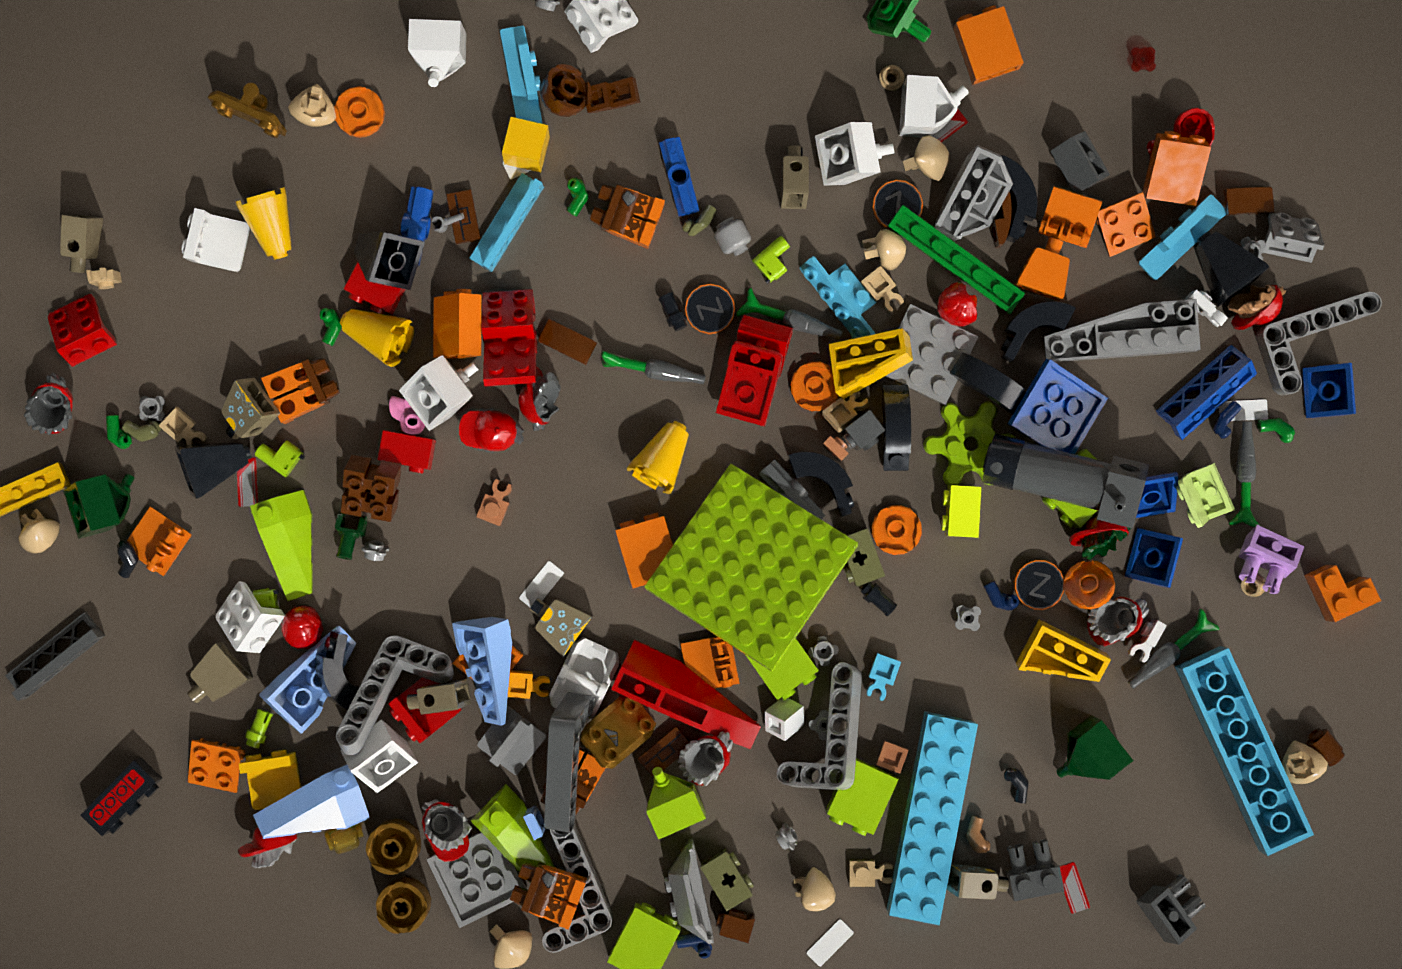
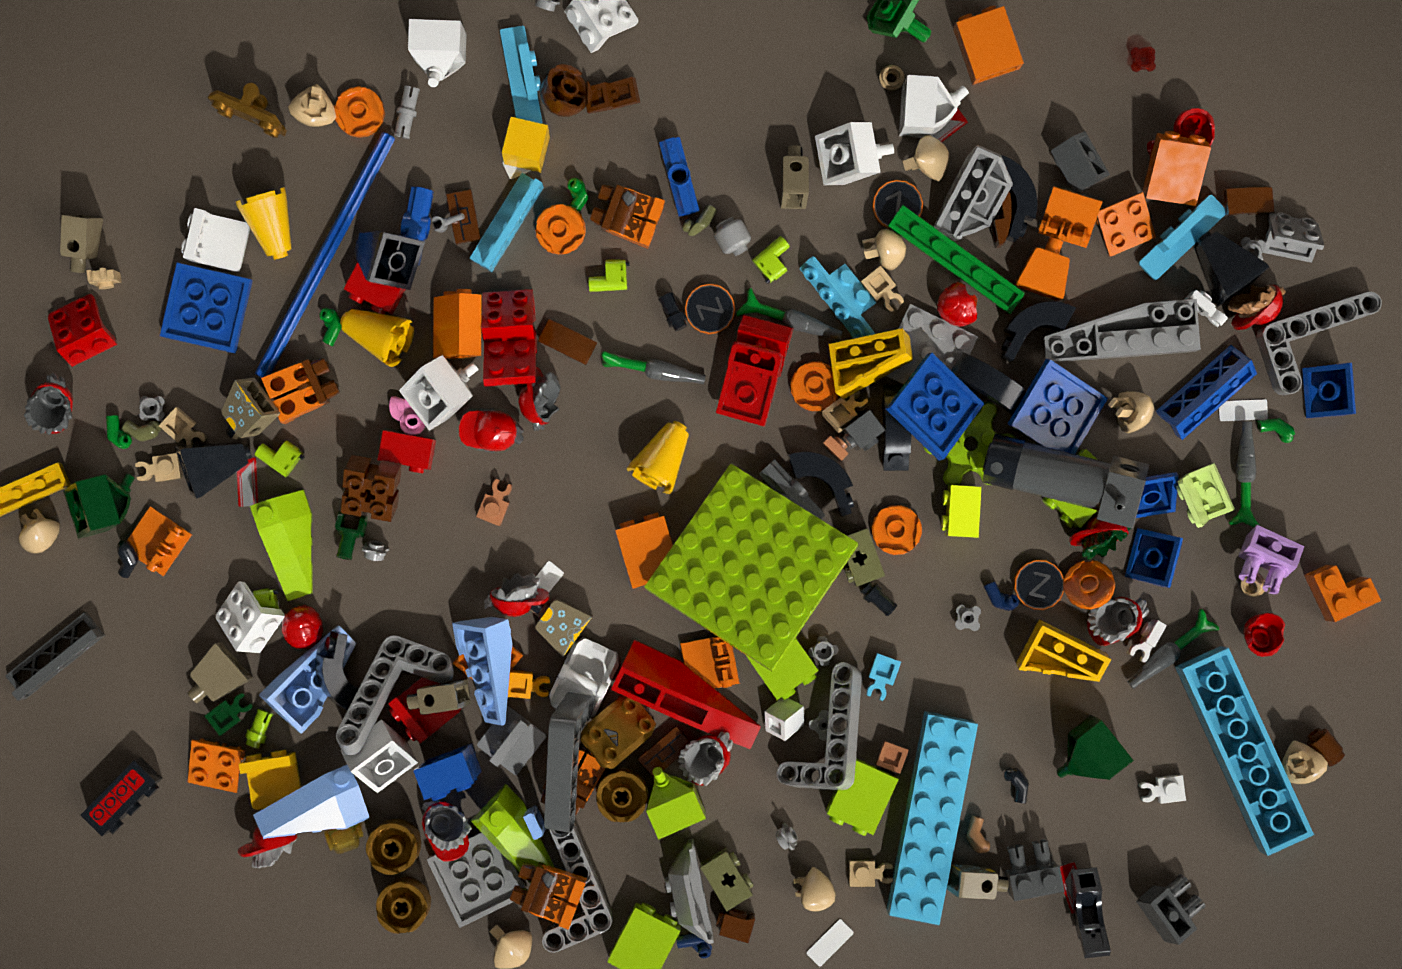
dark blue arm [1213,401,1242,439] -> none
none -> tan plate [135,453,183,482]
none -> blue plate [160,263,253,354]
none -> dark green plate [205,693,253,736]
none -> blue axle [255,132,395,378]
none -> light grey pin [393,85,420,139]
none -> blue brick [413,743,482,801]
none -> hair [484,573,550,617]
none -> orange tile [536,204,586,254]
none -> lime piece [589,259,630,292]
none -> pearl gold brick [596,767,648,822]
none -> blue plate [886,352,984,461]
none -> black arch [1071,867,1111,958]
none -> tan piece [1108,391,1154,434]
none -> white plate [1139,774,1186,804]
none -> red hair [1244,613,1285,657]

